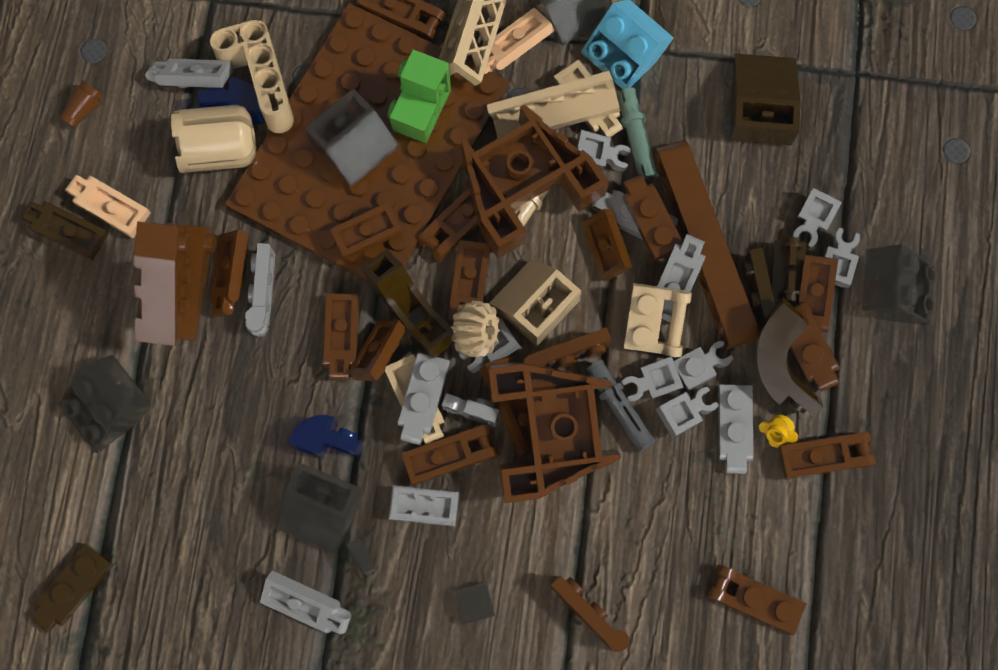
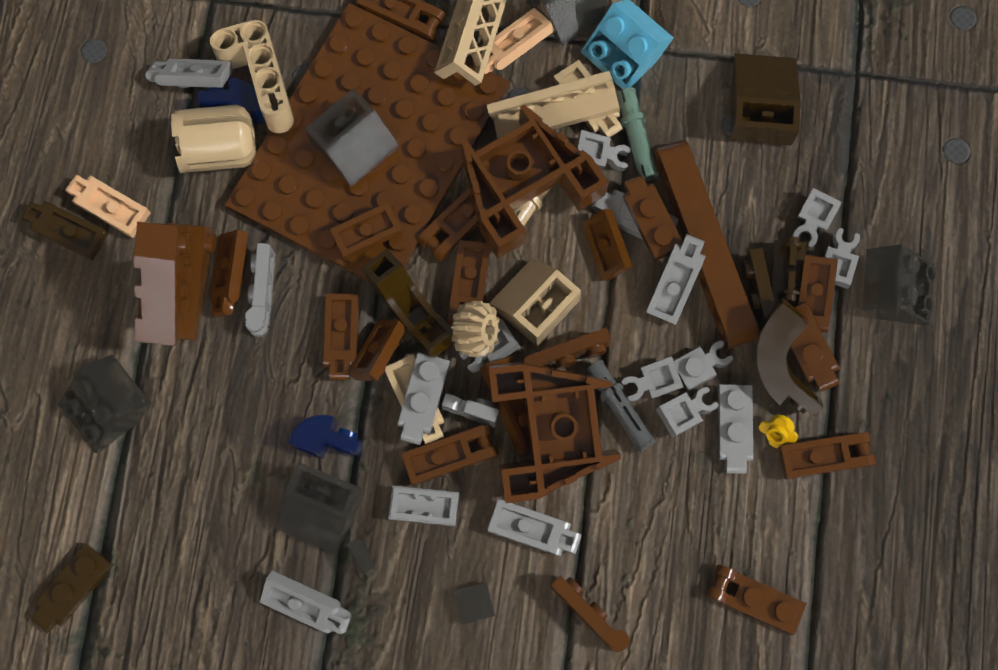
reddish brown cone [60,81,104,128] -> none
bright green brick [387,49,451,144] -> none
tan plate [624,283,692,357] -> none
none -> light grey hinge [487,499,582,557]

